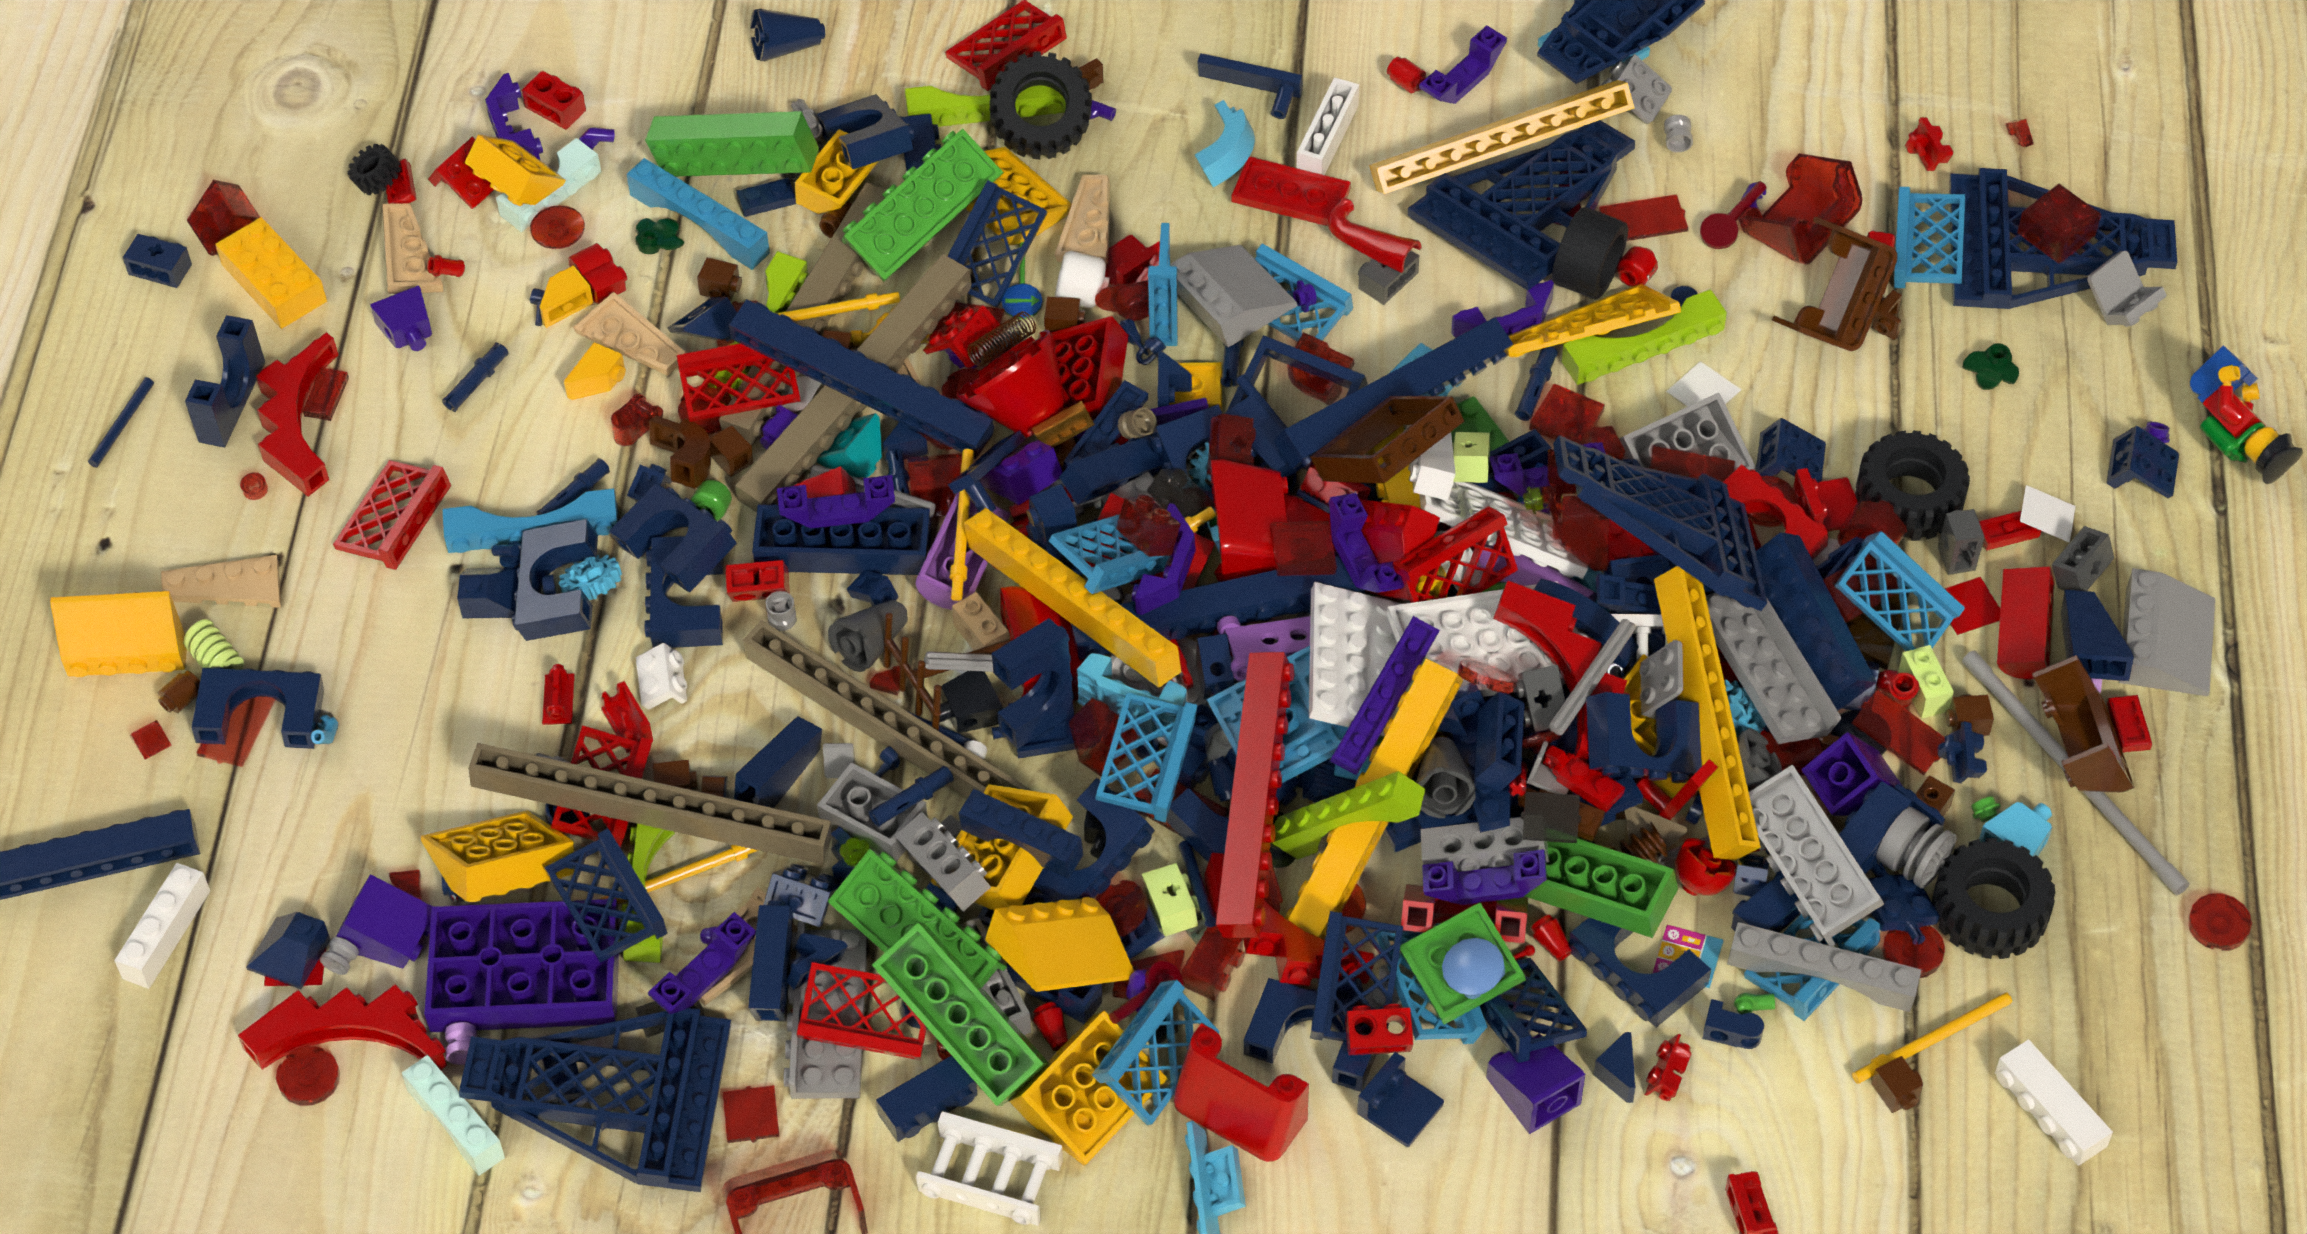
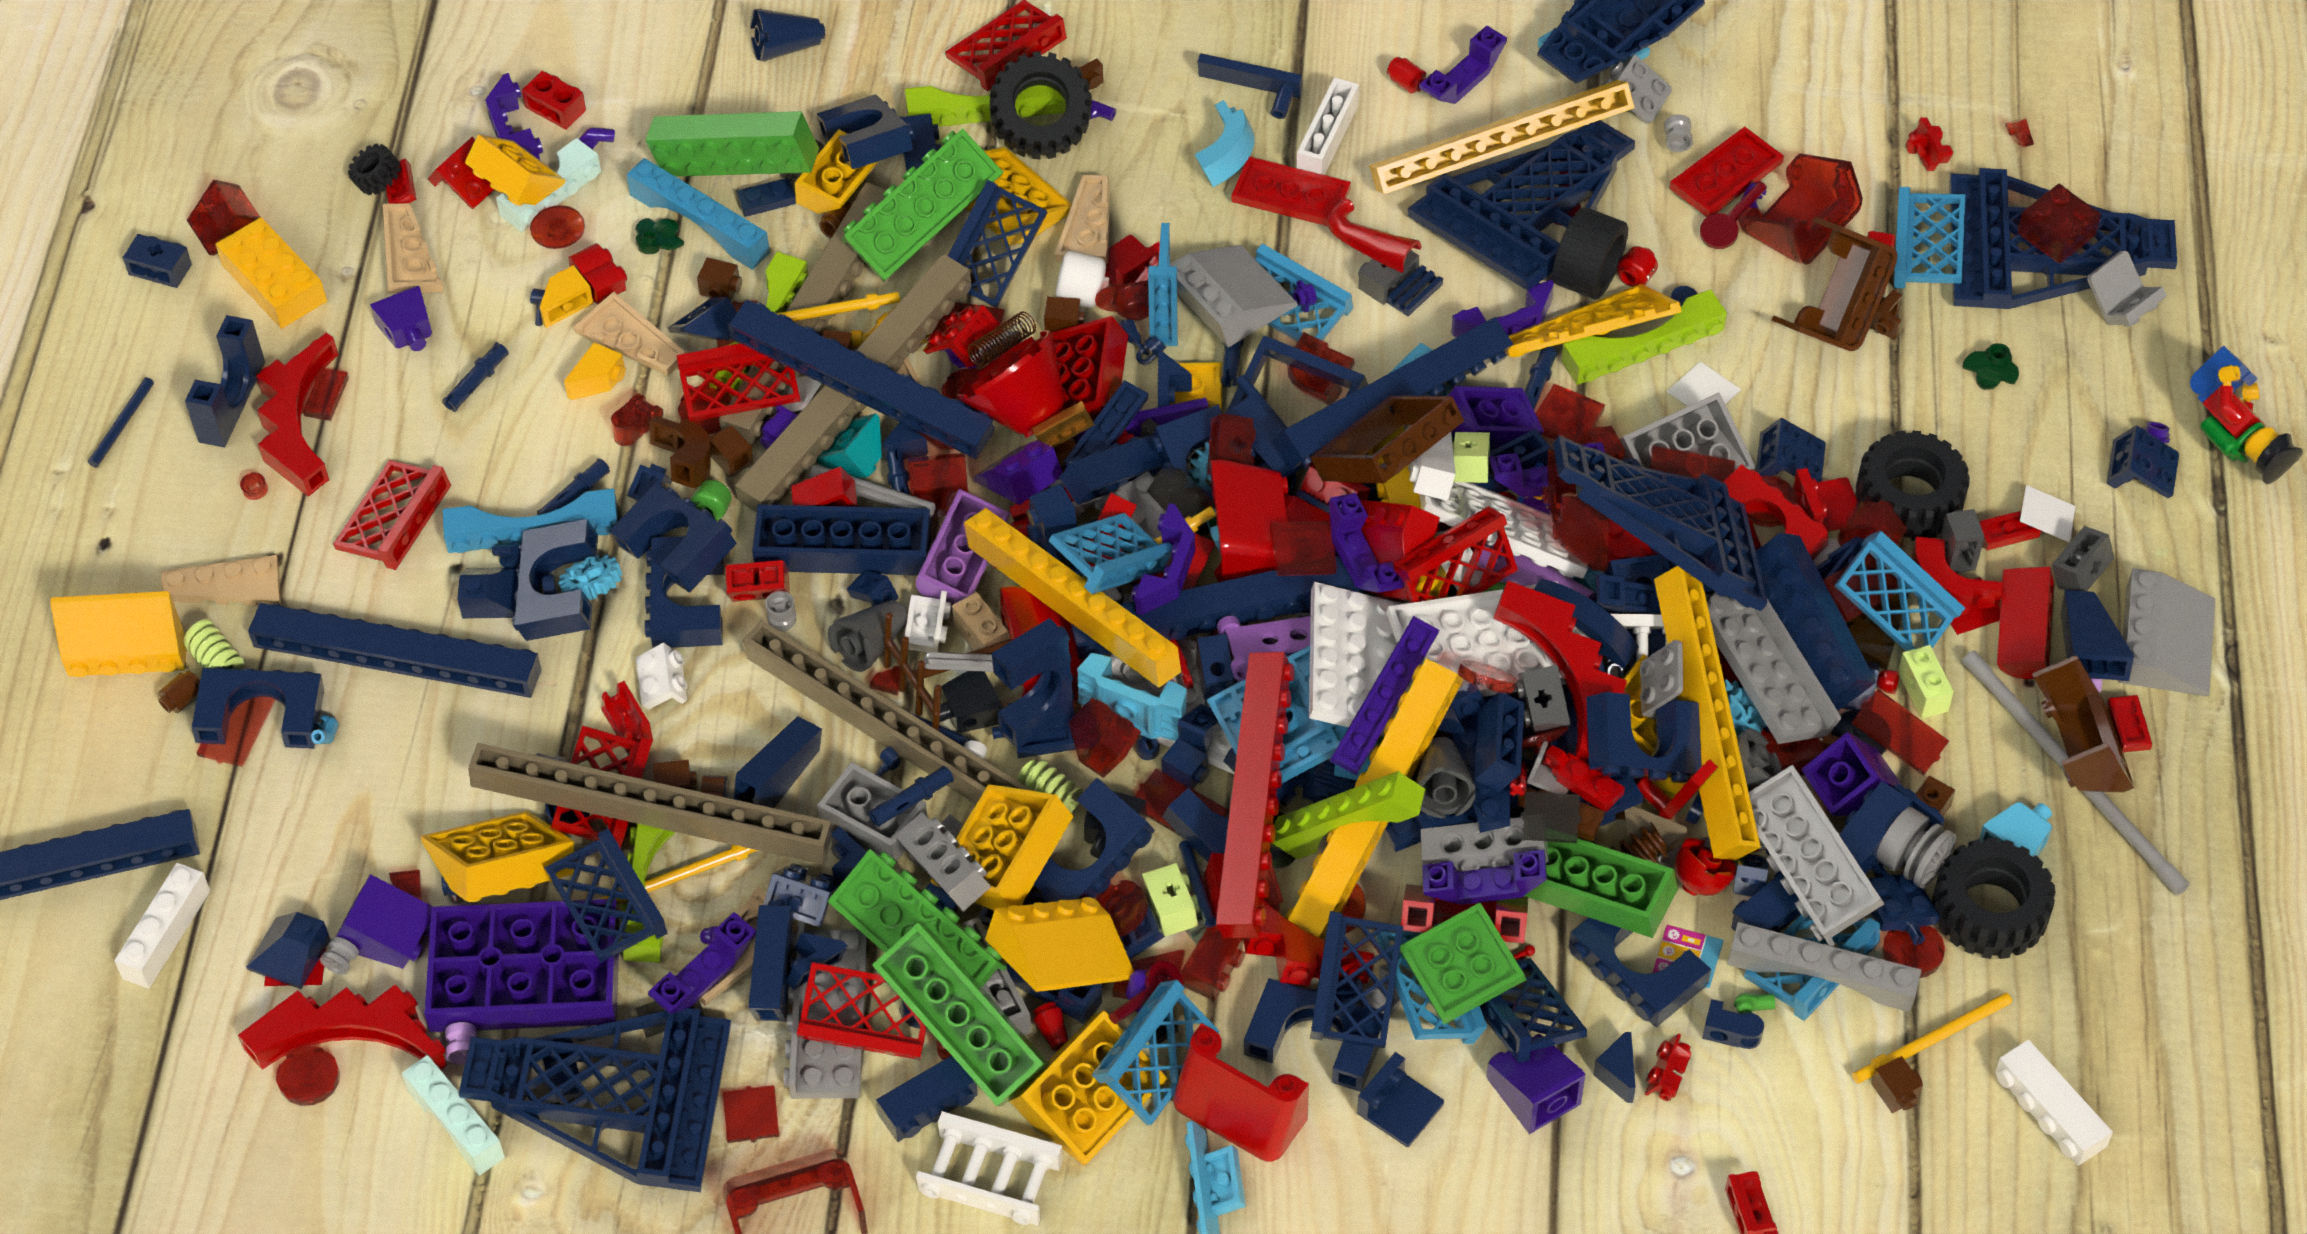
clear red slope [130,720,172,760] -> none
red pin [427,255,465,277] -> none
red hinge [542,664,575,725] -> none
dark purple slope [777,475,895,528] -> none
light grey axle [791,99,823,138] -> none
light grey slope [823,743,855,778] -> none
clear neon green plate [840,837,870,867] -> none
dark blue piece [948,430,1026,512] -> none
yellow bar [949,449,974,601] -> none
dark blue arch [958,789,1084,879] -> none
blue piece [1001,242,1042,319] -> none
dark azure fence [1095,692,1197,823] -> none
clear red brick [1116,495,1181,557] -> none
dark tan wheel [1118,407,1157,439] -> none
dark blue cone [1207,756,1234,803] -> none
red brick [1345,1004,1414,1056] -> none
medium blue dish [1442,938,1506,999] -> none
clear neon green plate [1523,486,1544,514] -> none
red cone [1530,914,1572,962] -> none
light grey axle [1549,619,1636,735] -> none
clear red piece [1599,194,1688,241] -> none
red cone [1889,673,1919,708] -> none
dark blue hips [1937,722,1987,784] -> none
reddish brown brick [1945,694,1994,736] -> none
bright green plate [1971,796,2001,822] -> none
clear red tile [2188,893,2252,951] -> none
none -> dark blue brick [248,603,542,698]
none -> white bracket [905,590,951,652]
none -> yellowish green piece [1017,760,1083,814]
none -> dark blue tile [1387,265,1443,316]
none -> dark purple slope [1448,386,1544,450]
none -> red plate [1669,126,1784,217]
none -> red arch [1912,537,2003,615]

